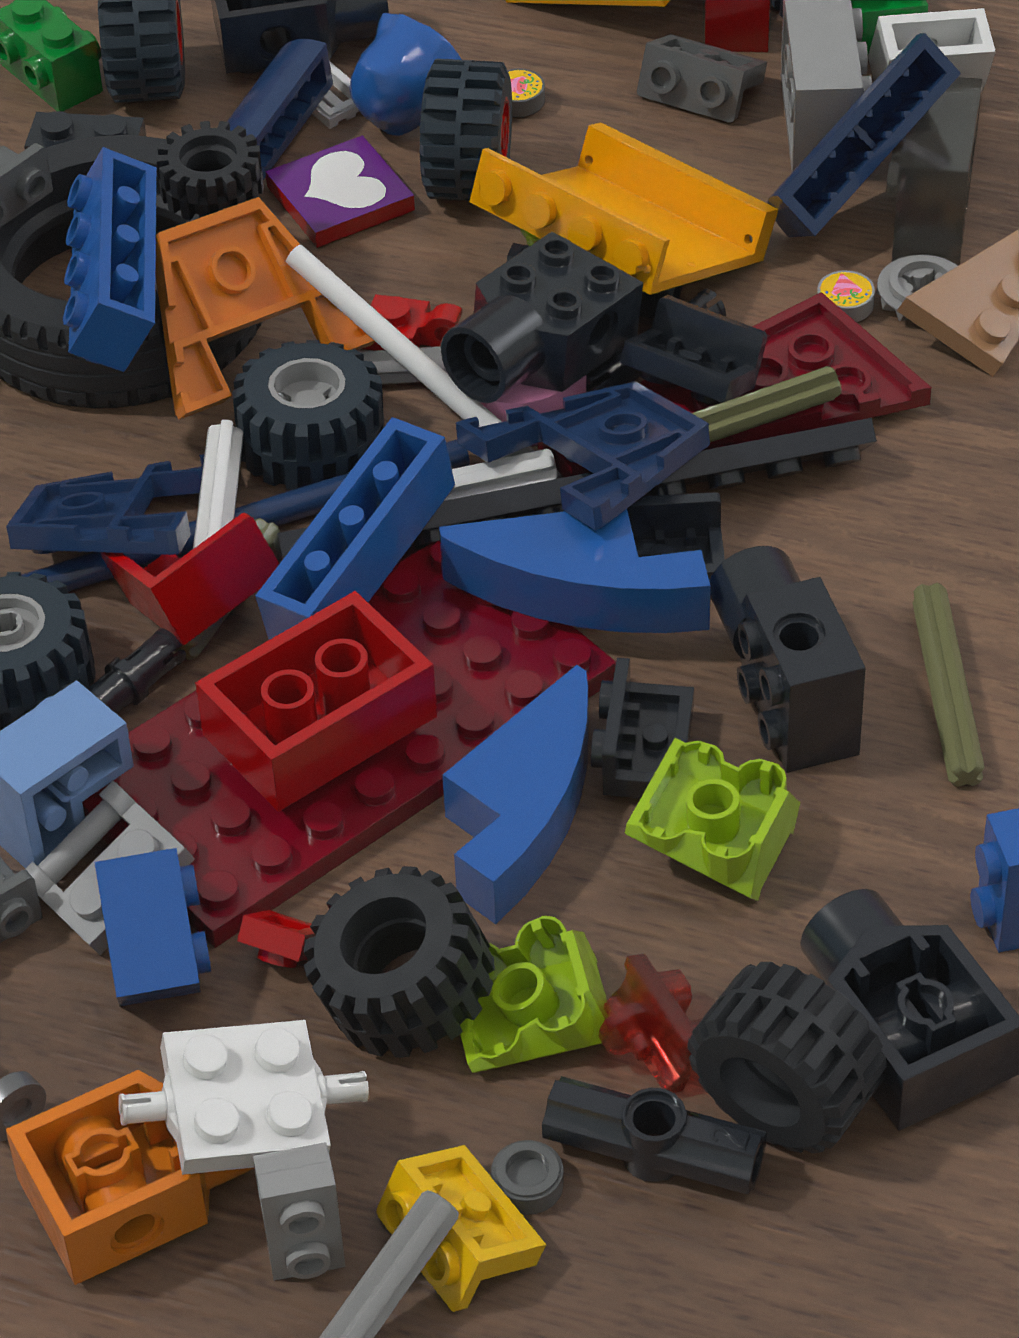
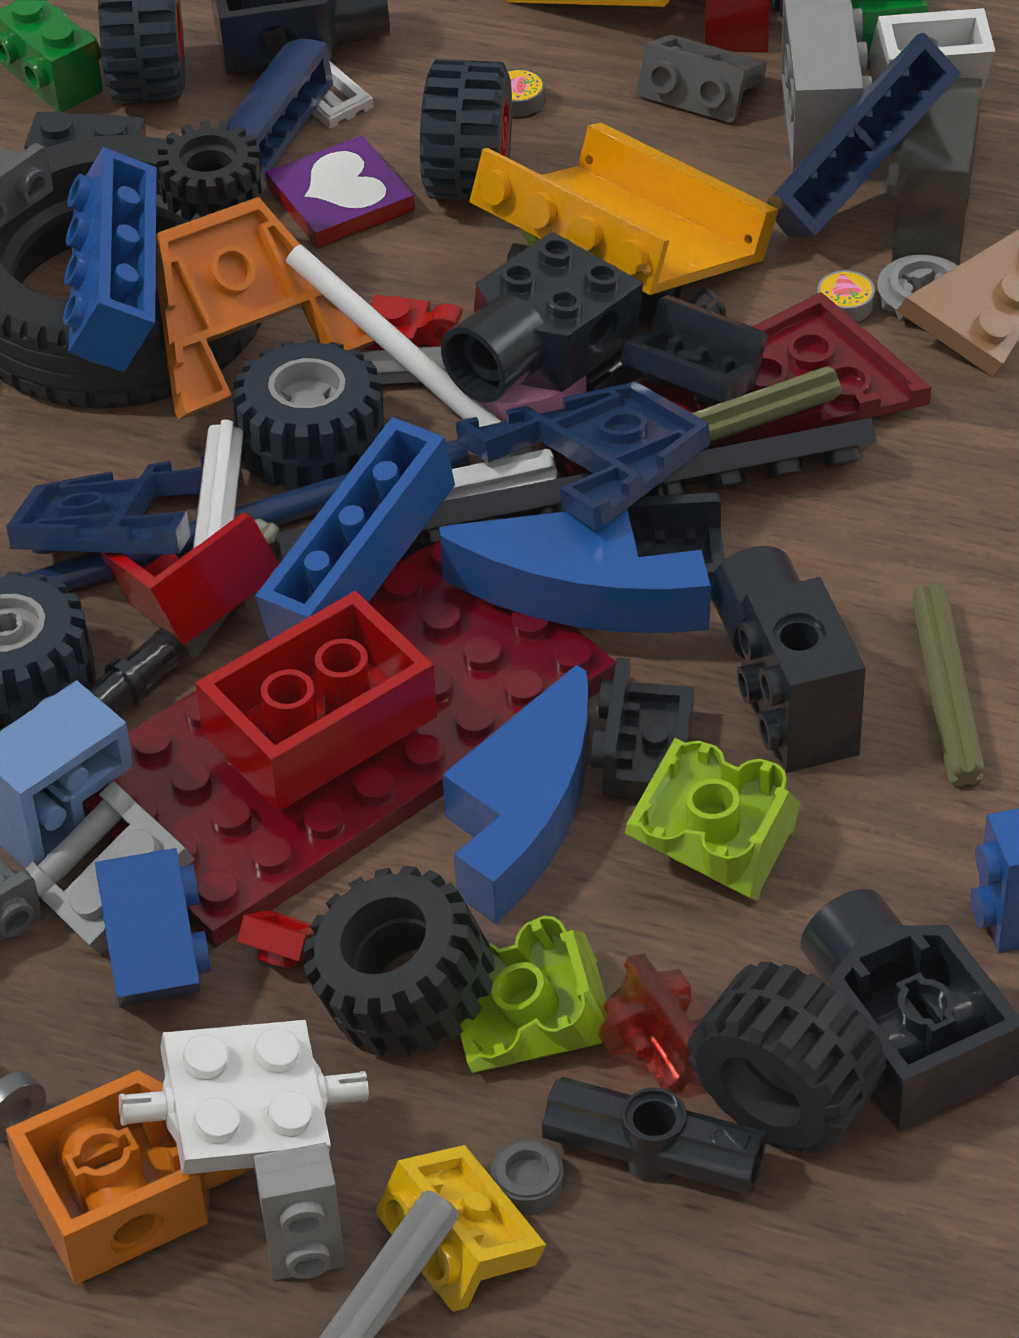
blue piece [349,13,462,136] -> none

